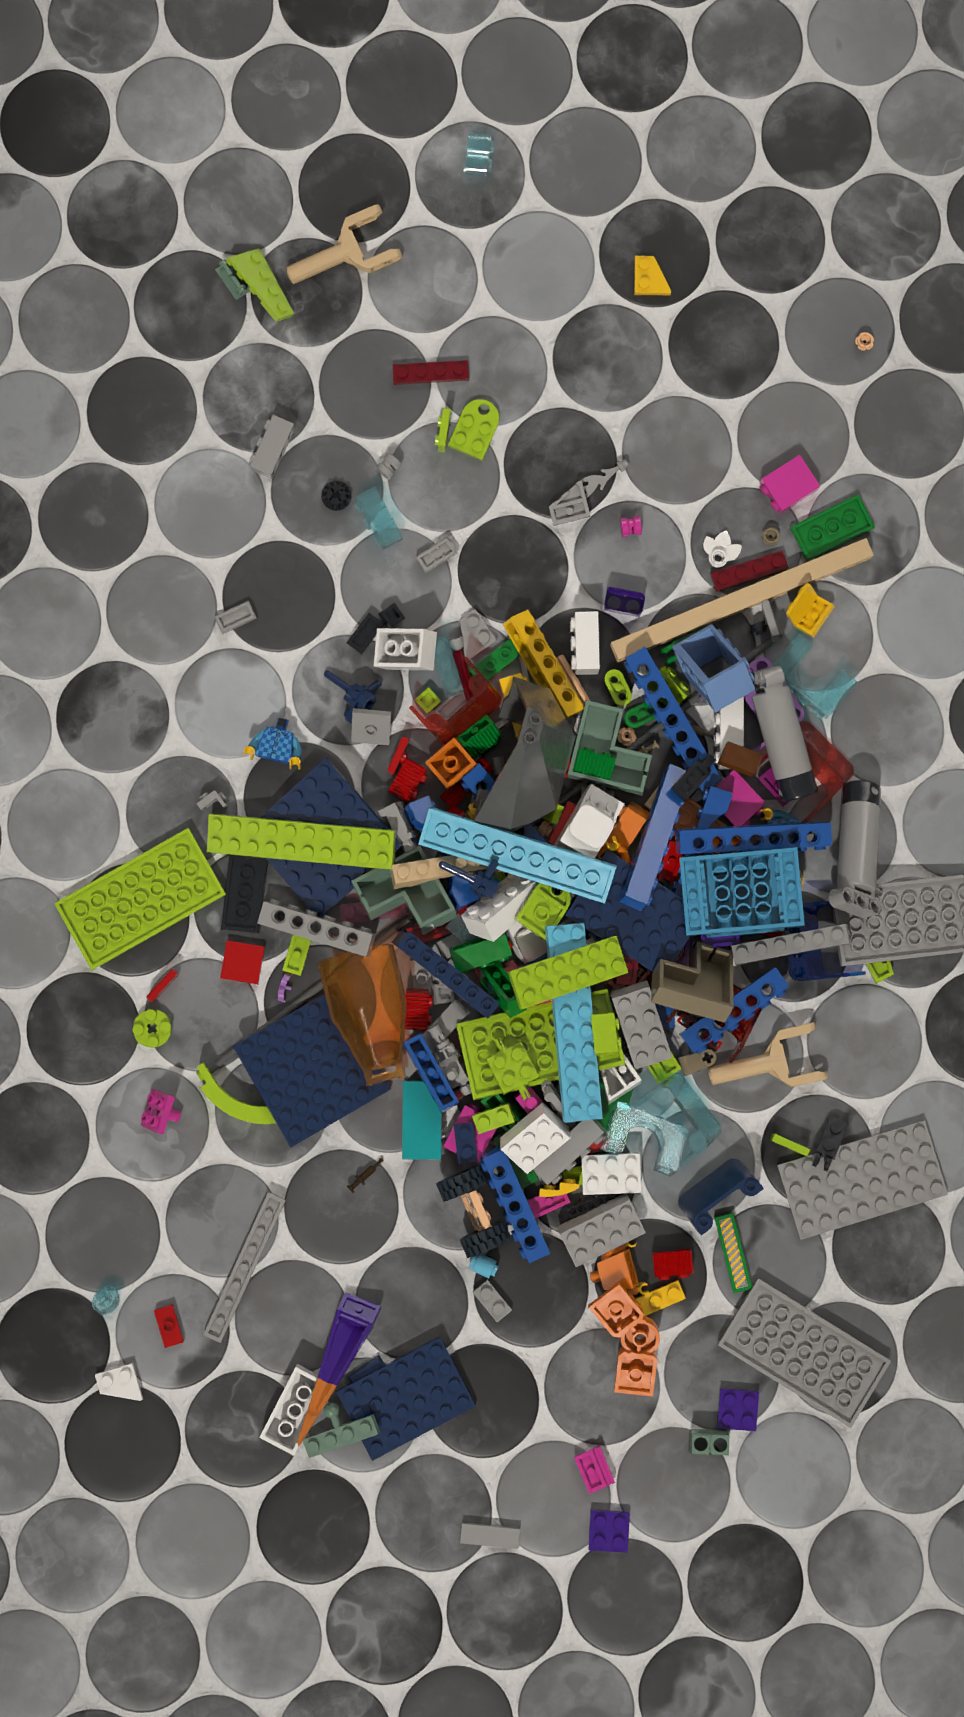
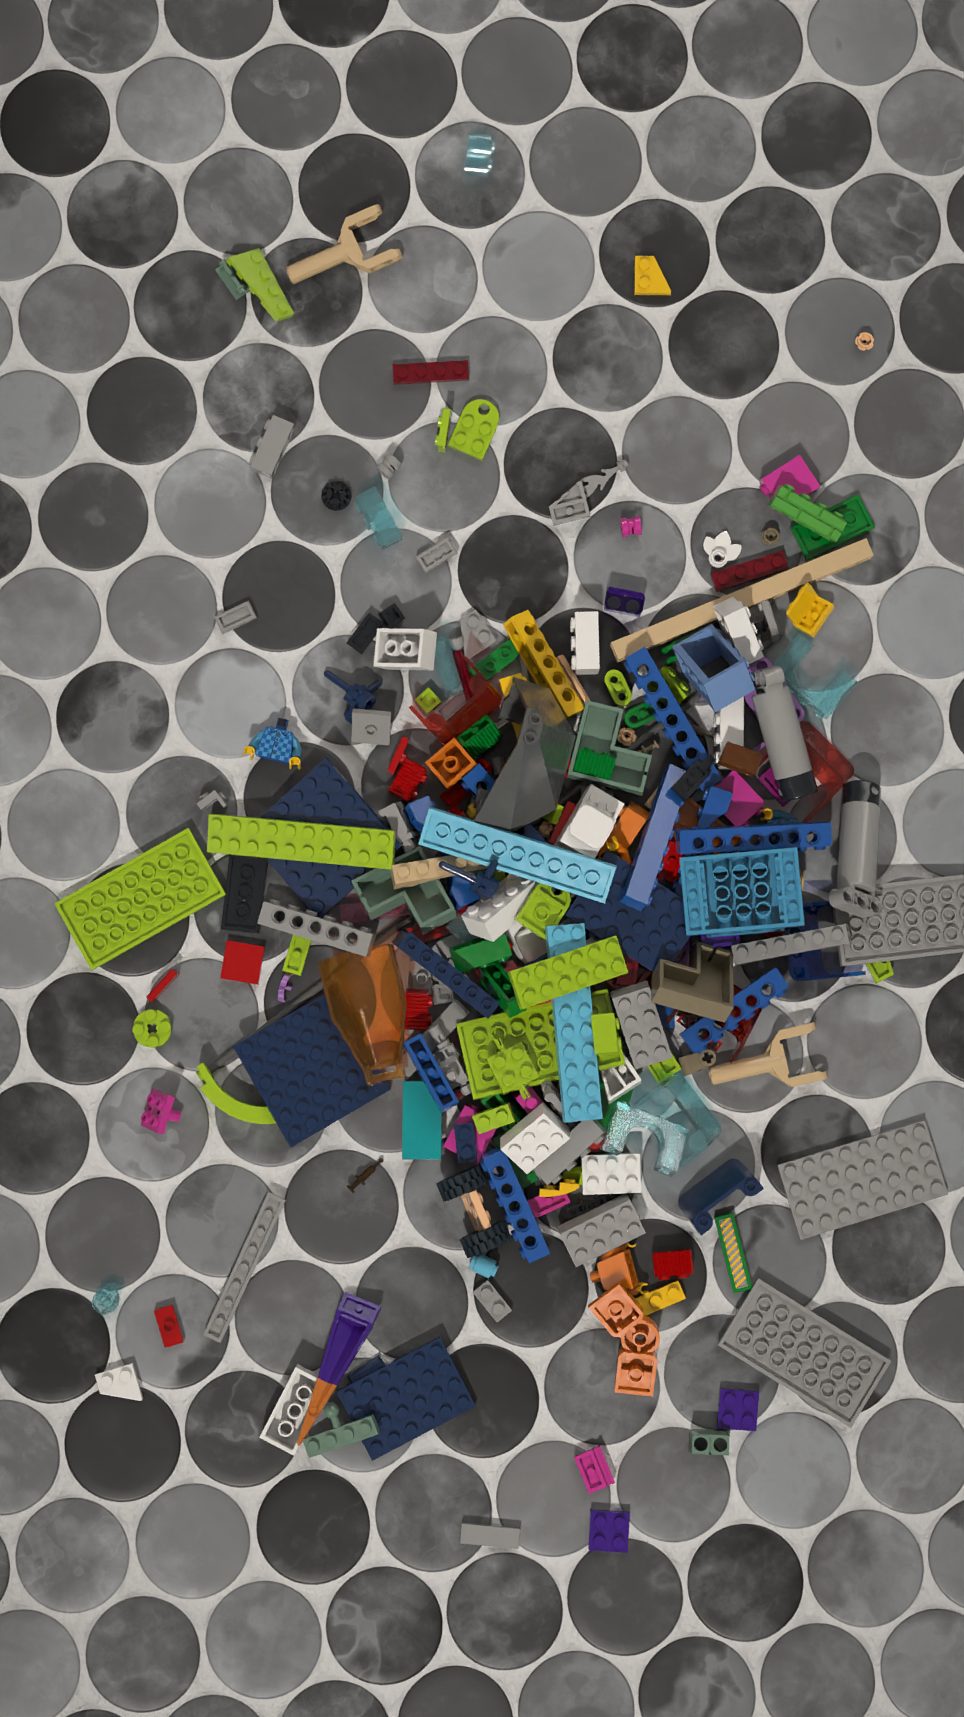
lime tile [770,1133,810,1156] -> none
black hinge [812,1116,849,1172] -> none
none -> white brick [712,597,764,664]
none -> bright green brick [767,484,847,542]

